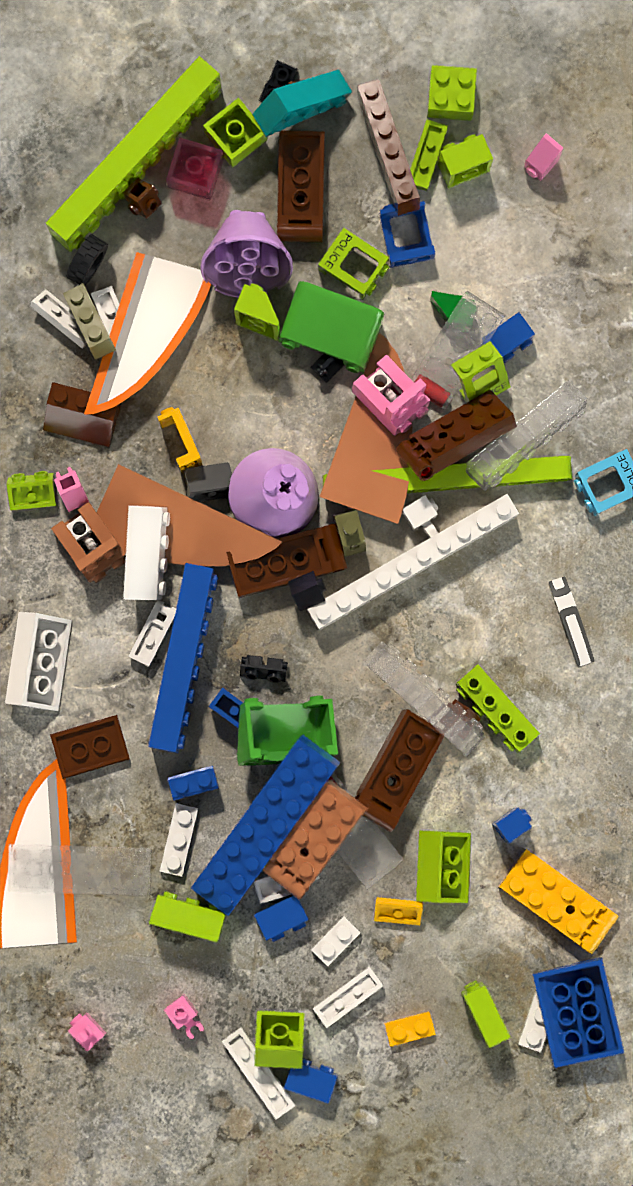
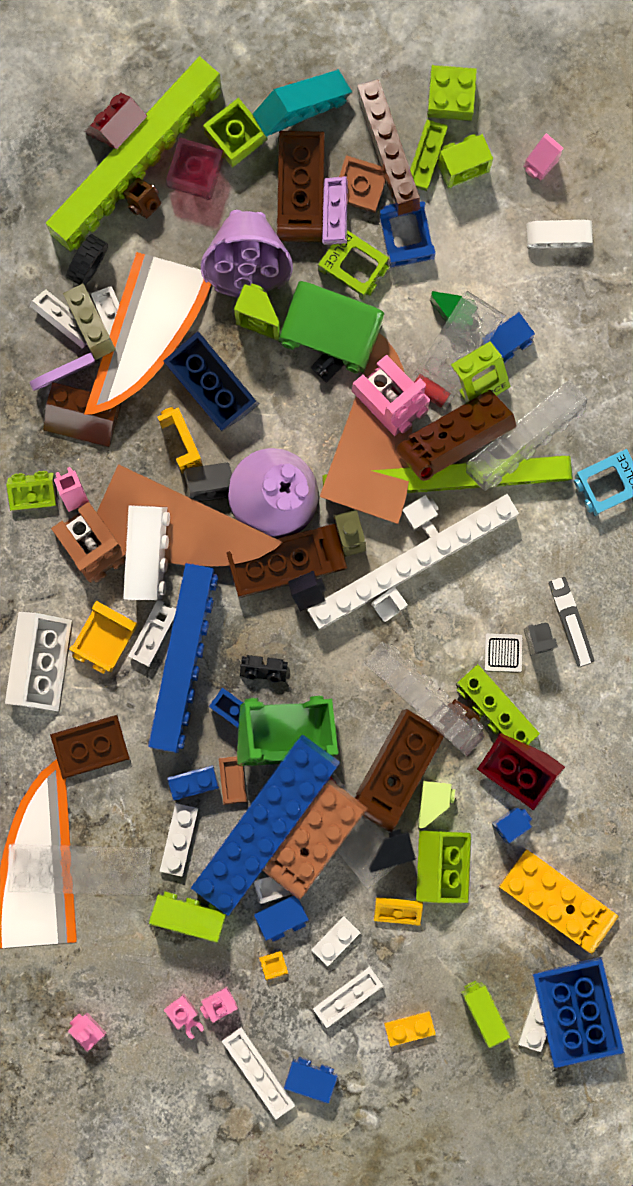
lime brick [254,1011,304,1069] -> none
black slope [259,60,298,103] -> none
none -> lavender tile [29,353,96,391]
none -> yellow panel [69,601,138,674]
none -> slope [84,93,147,150]
none -> dark blue slope [163,331,259,431]
none -> bright pink brick [200,986,238,1023]
none -> nougat tile [219,756,247,805]
none -> yellow tile [259,951,288,980]
none -> lavender tile [322,177,348,245]
none -> nougat plate [339,155,386,213]
none -> black slope [369,829,416,873]
none -> white panel [371,586,408,622]
none -> yellowish green slope [418,781,455,828]
none -> dark red slope [477,733,565,811]
none -> white sticker [485,633,522,672]
none -> dark grey panel [524,623,558,656]
none -> white beam [526,220,593,248]

